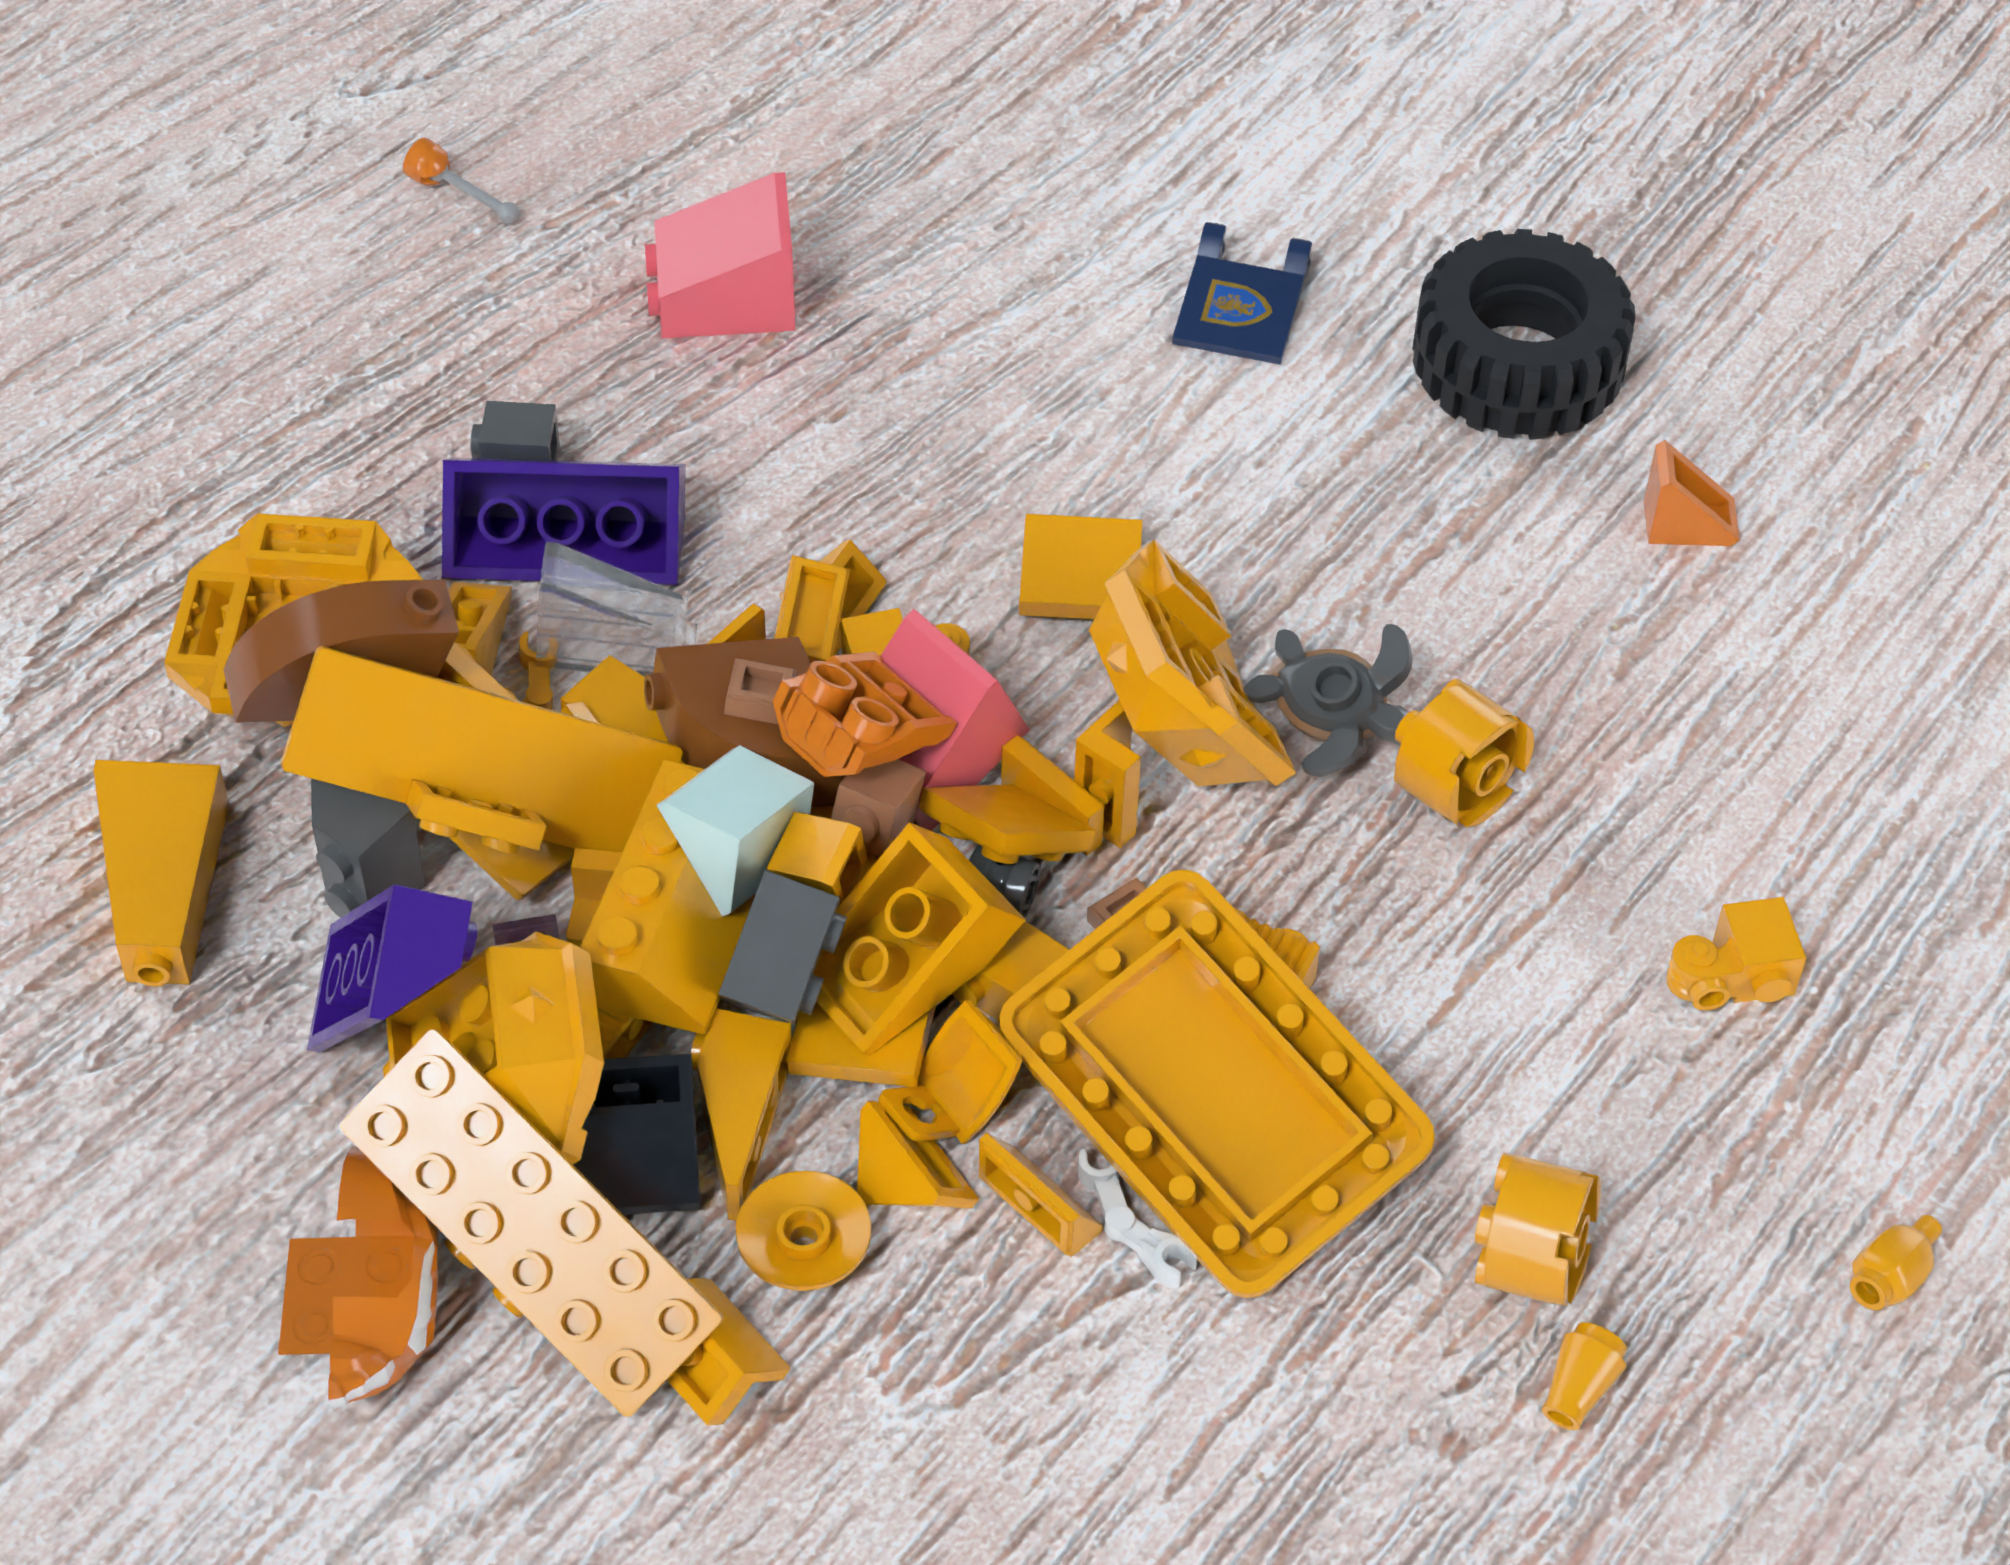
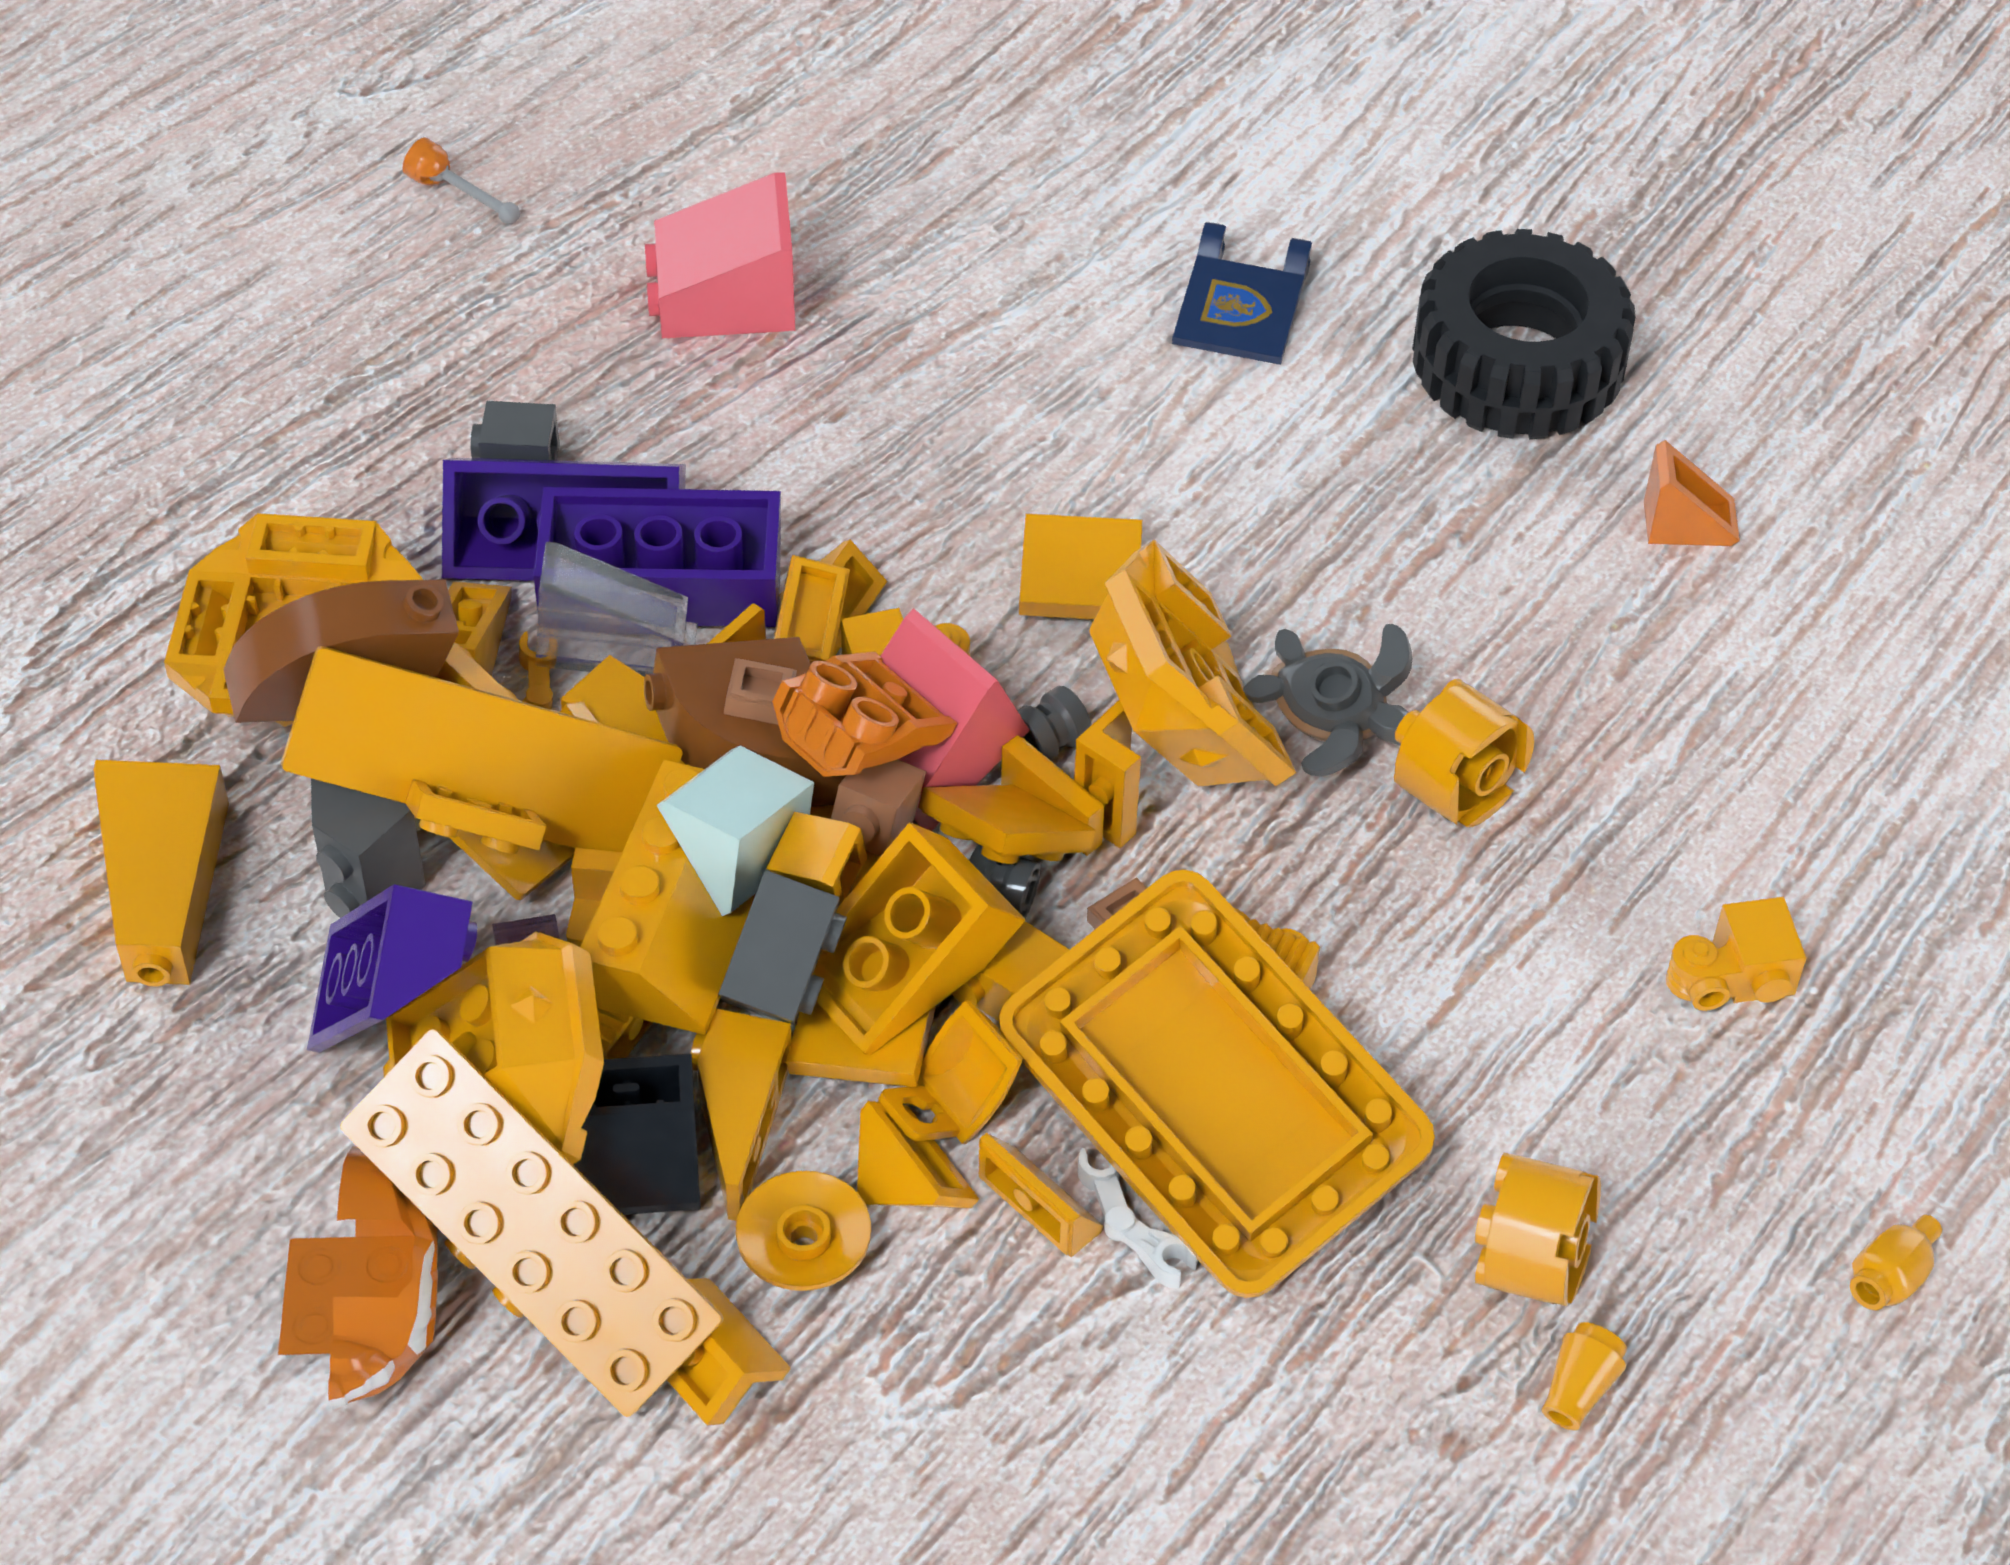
none -> dark purple slope [533,487,781,627]
none -> dark grey wheel [1017,686,1092,761]

